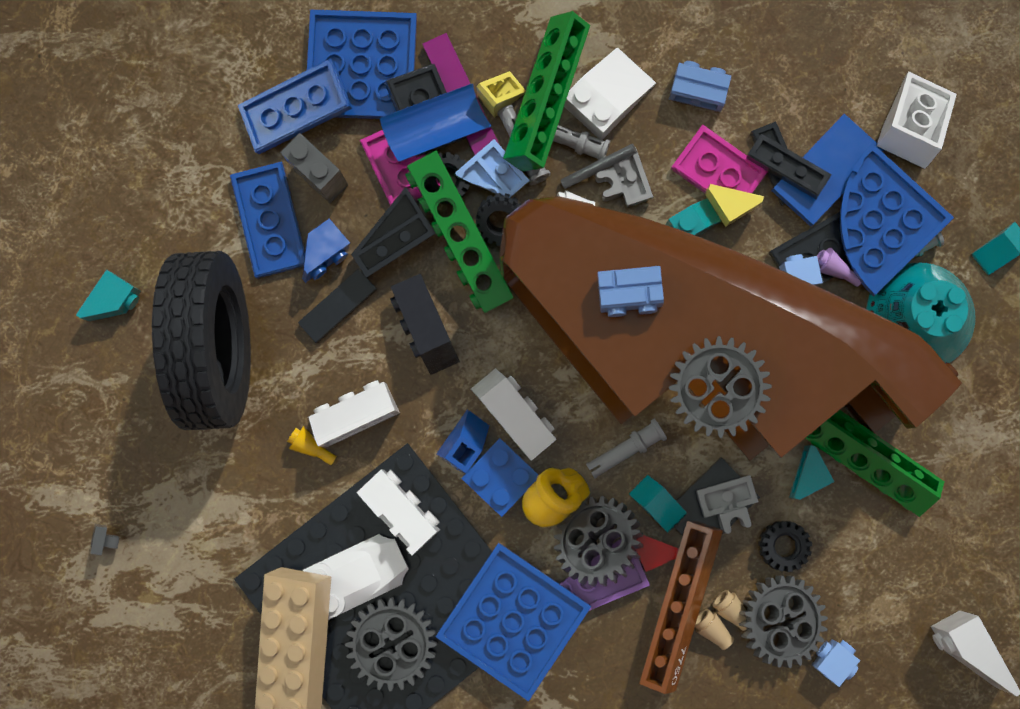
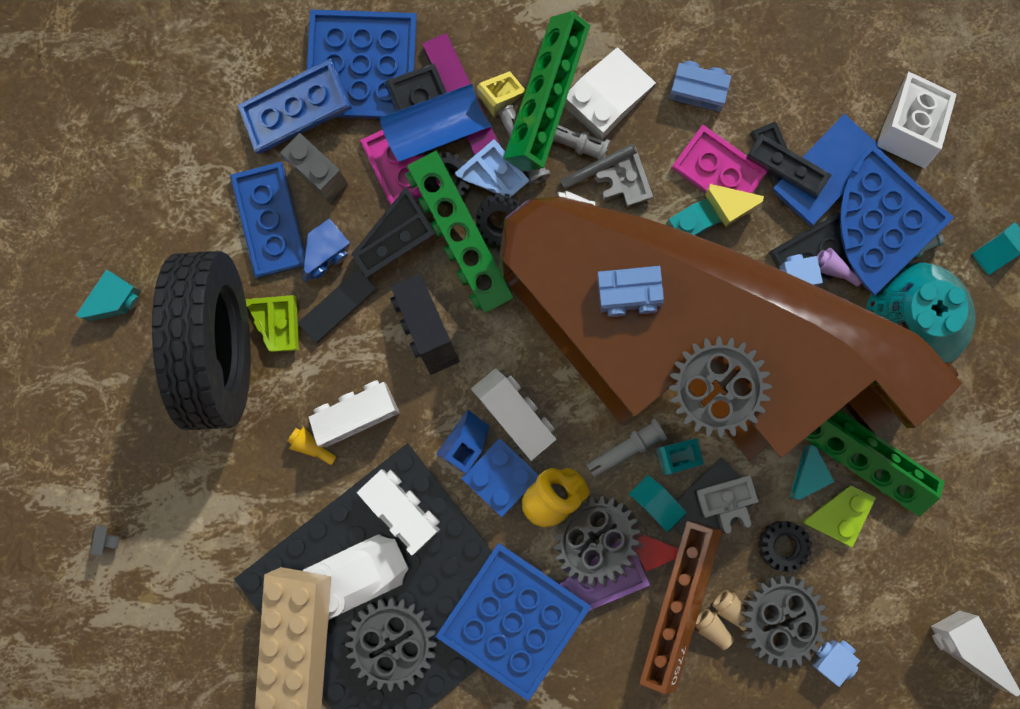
none -> lime wing [246,295,299,352]
none -> teal slope [656,438,704,475]
none -> lime wing [802,485,876,547]

